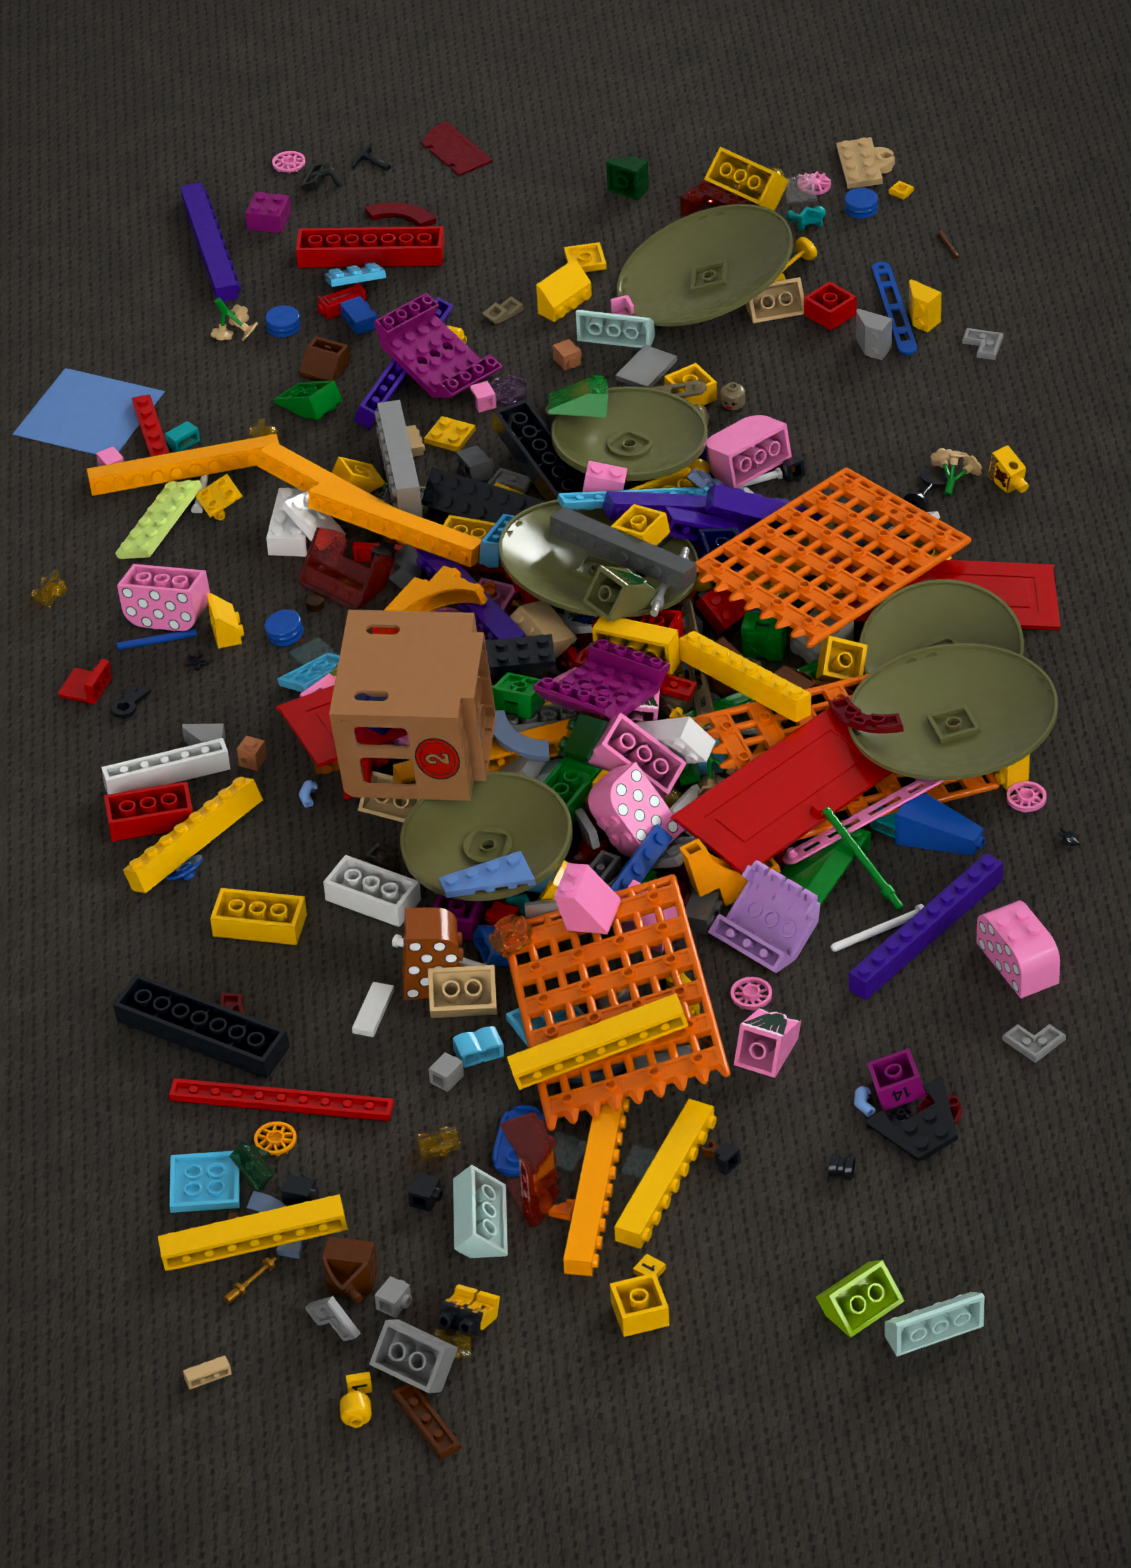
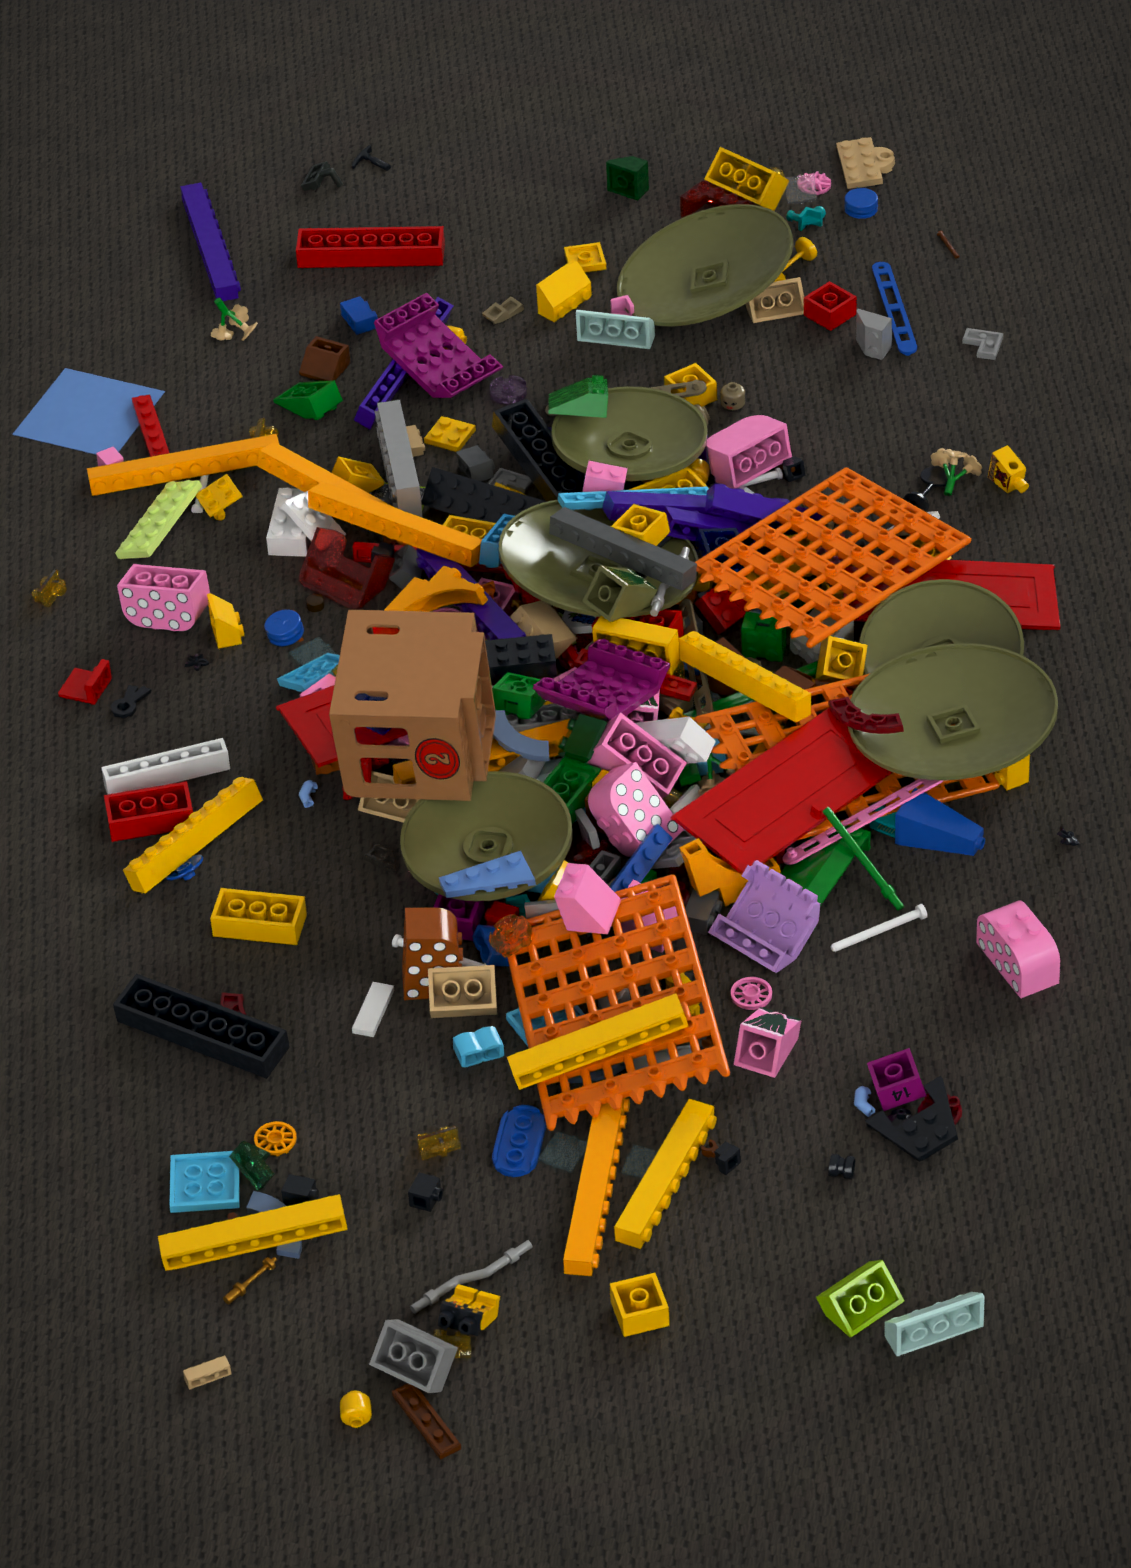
blue bar [116,628,197,650] -> none
teal piece [165,421,200,452] -> none
red plate [169,1078,394,1121] -> none
light grey slope [182,724,225,746] -> none
nougat brick [237,736,267,771] -> none
magenta brick [245,192,291,233] -> none
blue head [265,306,301,337] -> none
bright pink wheel [272,151,305,173] -> none
light grey tile [305,1296,361,1341] -> none
red window [317,282,367,320] -> none
reddish brown piece [322,1236,378,1304] -> none
white brick [323,855,421,927] -> none
medium azure plate [325,262,386,287] -> none
yellow tile [346,1372,372,1394] -> none
dark red tile [365,202,436,227] -> none
light grey brick [375,1276,412,1318] -> none
dark red piece [421,121,493,176] -> none
light grey brick [429,1052,464,1092] -> none
light aqua slope [453,1165,508,1258] -> none
bright pink panel [470,381,496,412] -> none
clear red windscreen [500,1111,559,1228] -> none
orange tile [548,1199,575,1221] -> none
nougat brick [553,339,582,371] -> none
light grey tile [615,345,677,388] -> none
yellow tile [633,1254,666,1278] -> none
sand blue tile [687,468,728,489] -> none
dark purple brick [849,853,1003,1000] -> none
yellow tile [889,181,914,200] -> none
yellow slope [909,279,941,333] -> none
light grey tile [1002,1024,1066,1063] -> none
bright pink wheel [1007,781,1047,813] -> none
none -> light grey bar [410,1240,533,1314]

